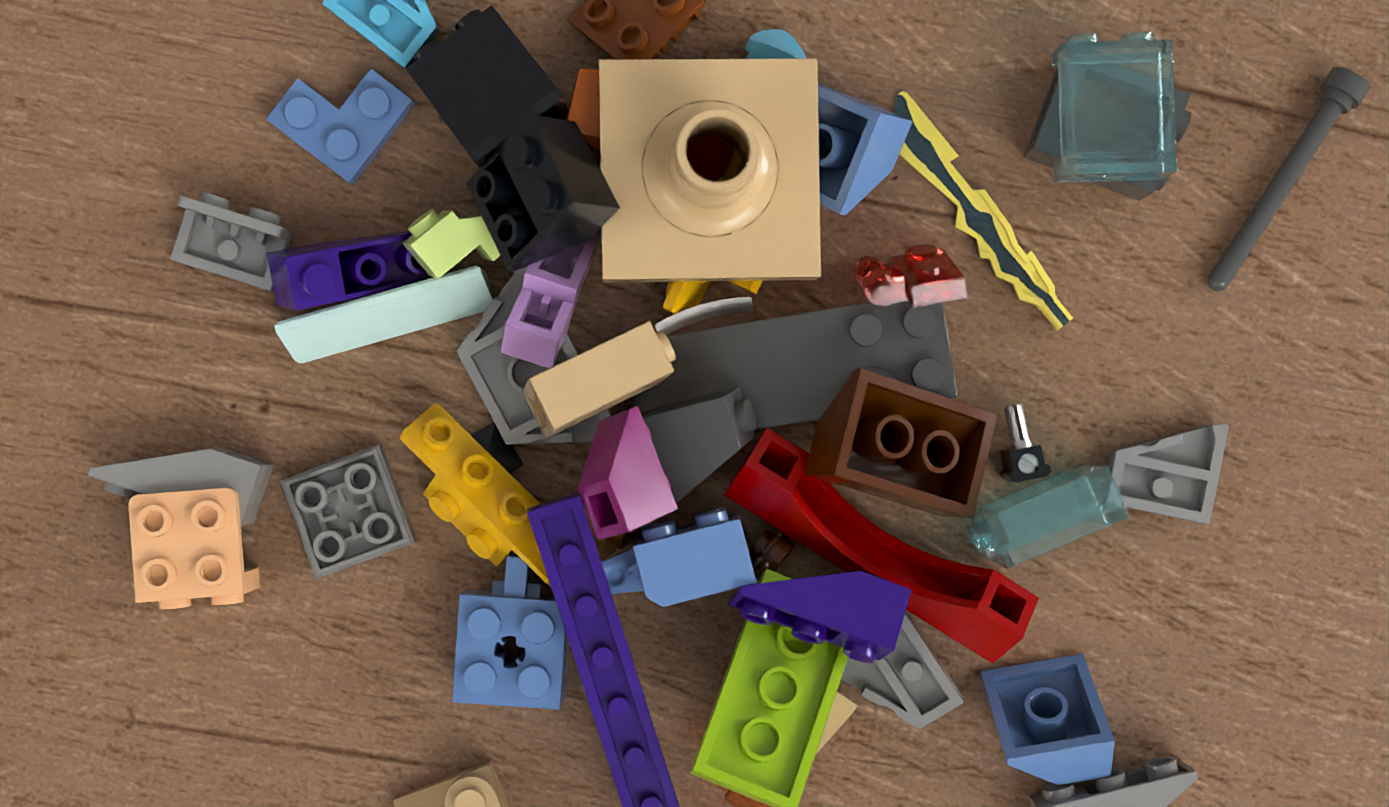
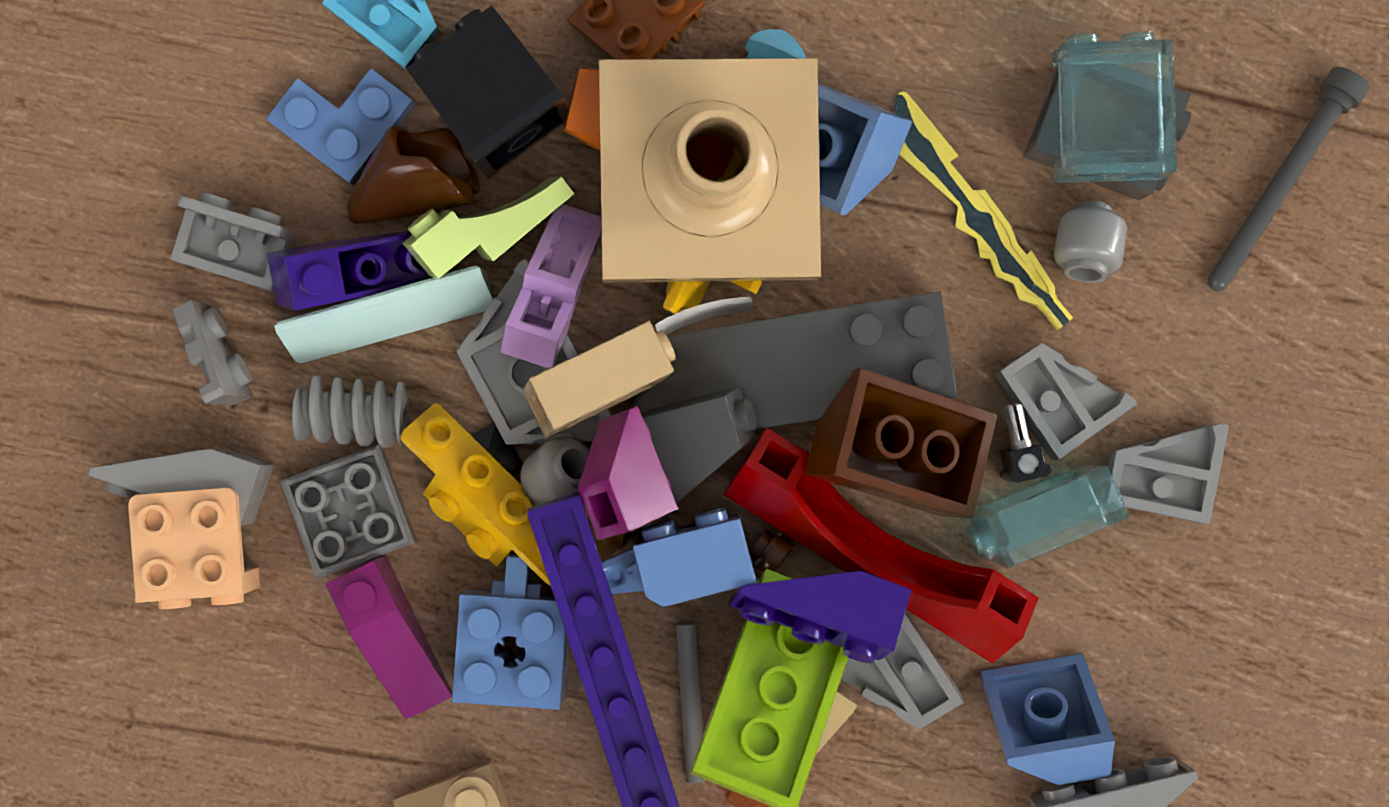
black slope [466,114,620,271] -> none
clear red plate [854,244,967,307] -> none
none -> light grey wing [172,300,253,405]
none -> light grey piece [292,376,409,448]
none -> magenta slope [325,555,453,720]
none -> reddish brown hat [347,125,480,224]
none -> light grey head [520,437,590,506]
none -> light grey bar [675,623,707,783]
none -> light grey wing [994,343,1138,461]
none -> light grey head [1054,201,1128,283]

